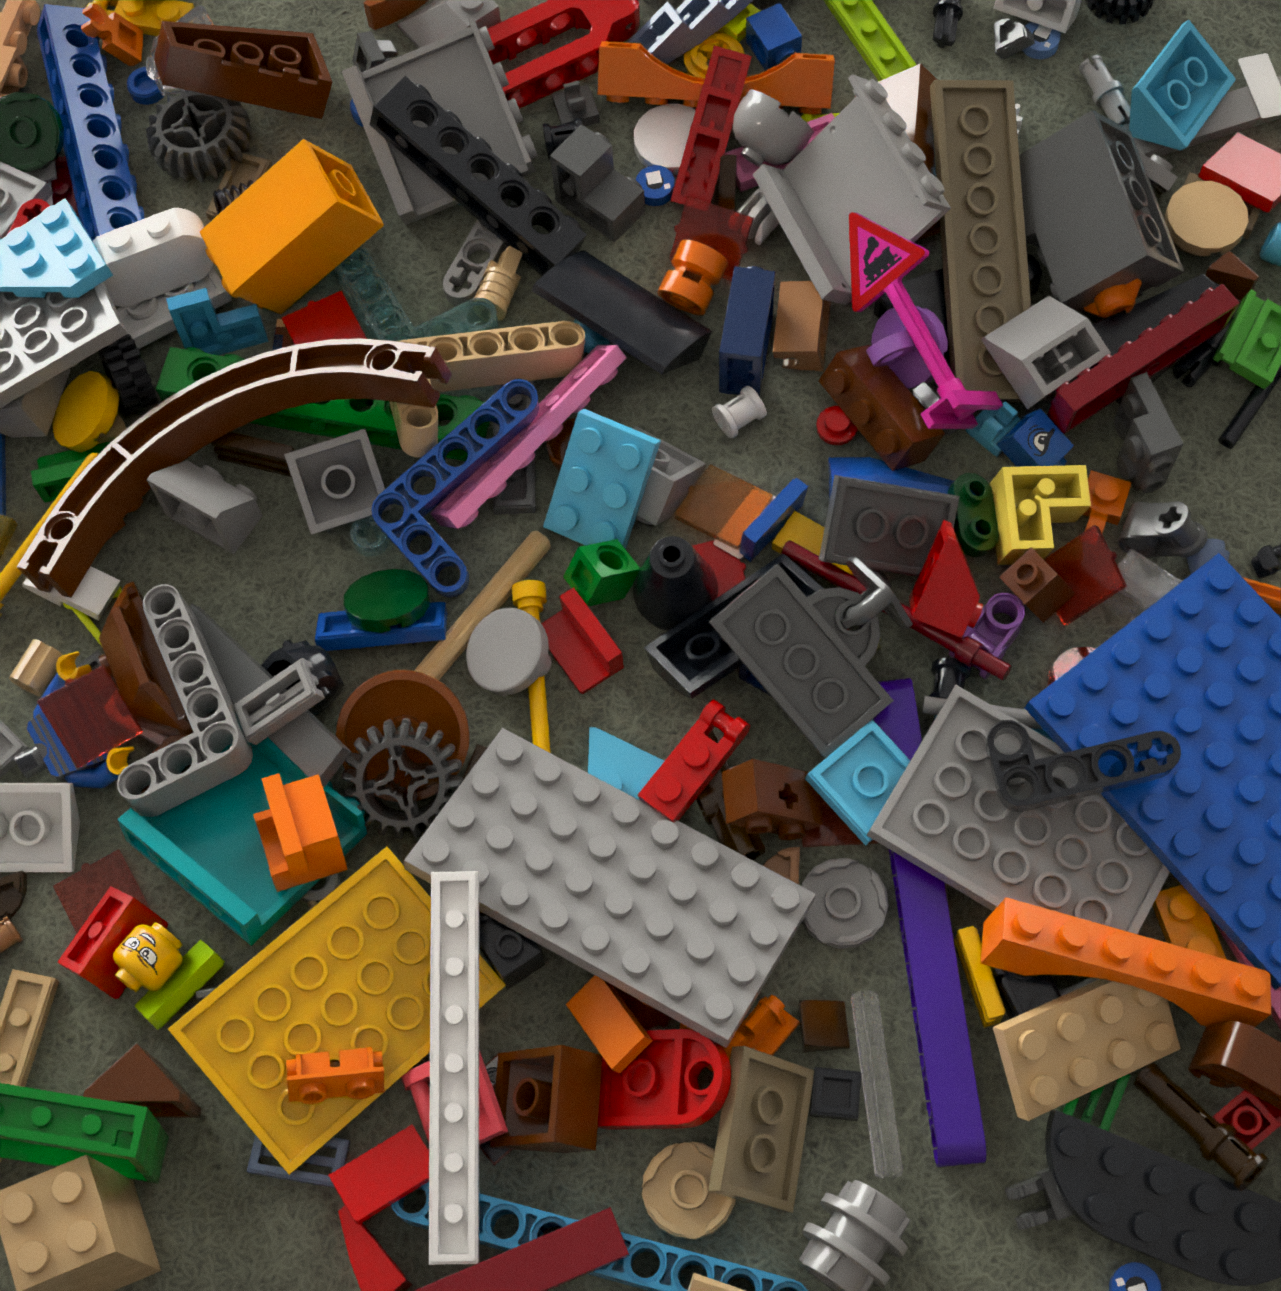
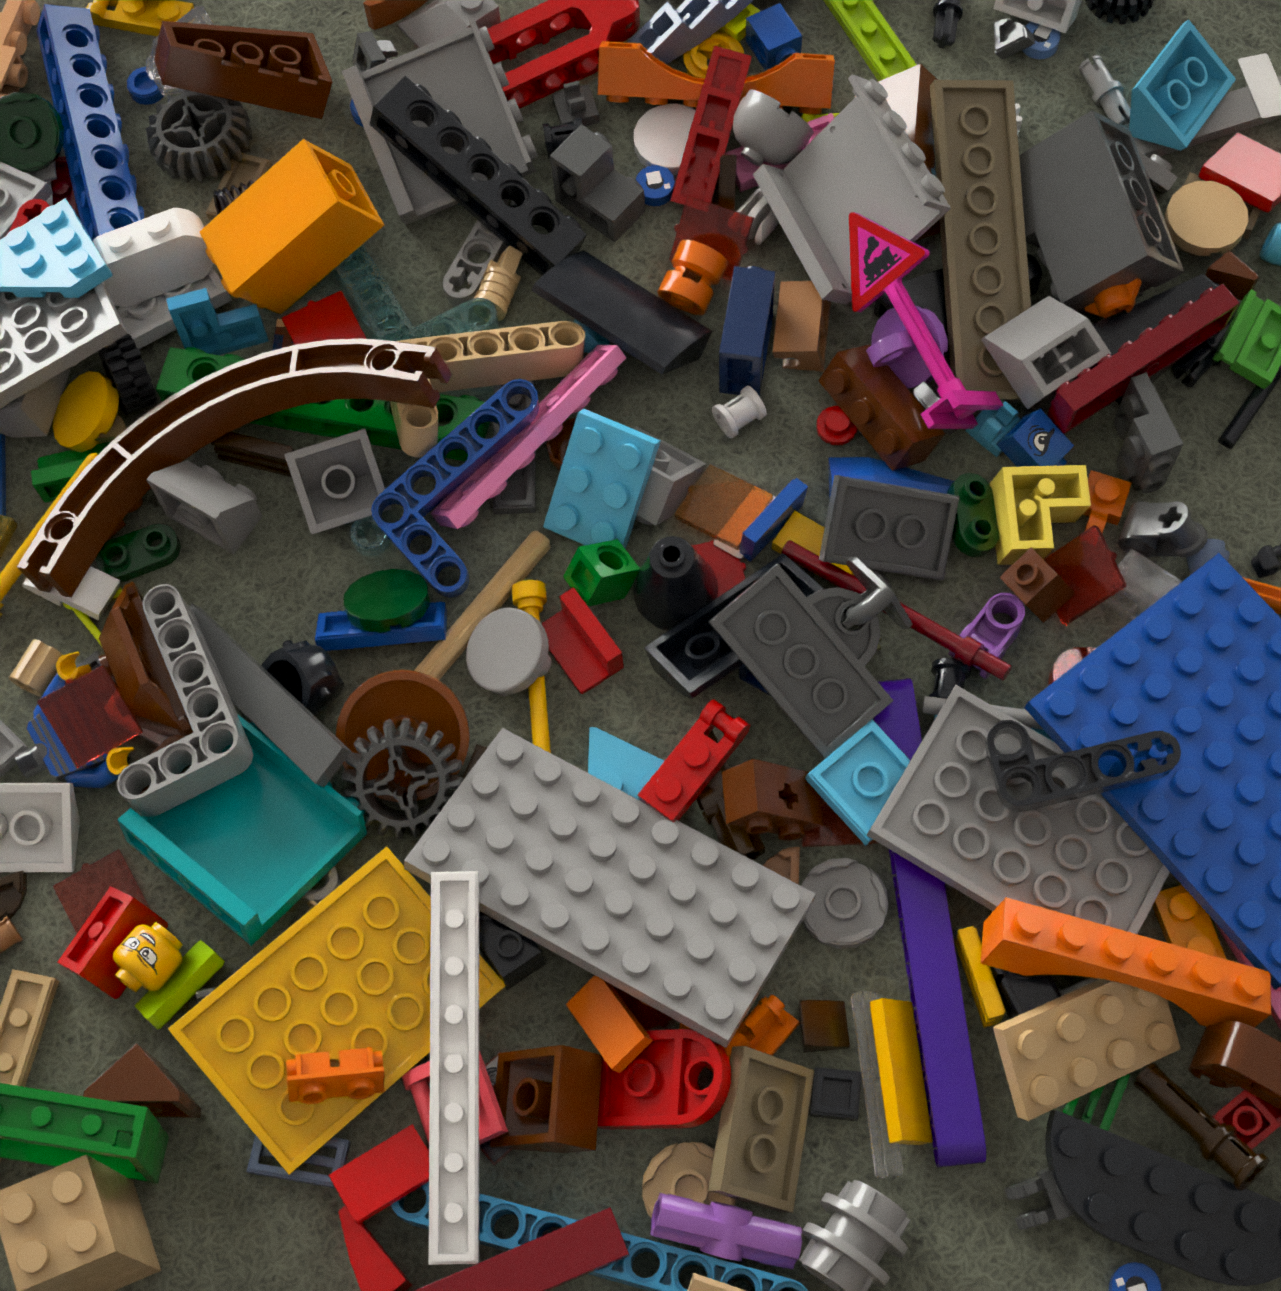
orange plate [81,3,143,66] -> none
light grey tile [233,658,325,745] -> none
orange plate [253,773,348,892] -> none
red slope [909,520,983,638] -> none
none -> dark green plate [96,524,181,583]
none -> medium lavender piece [650,1193,802,1270]
none -> yellow tile [870,998,933,1145]

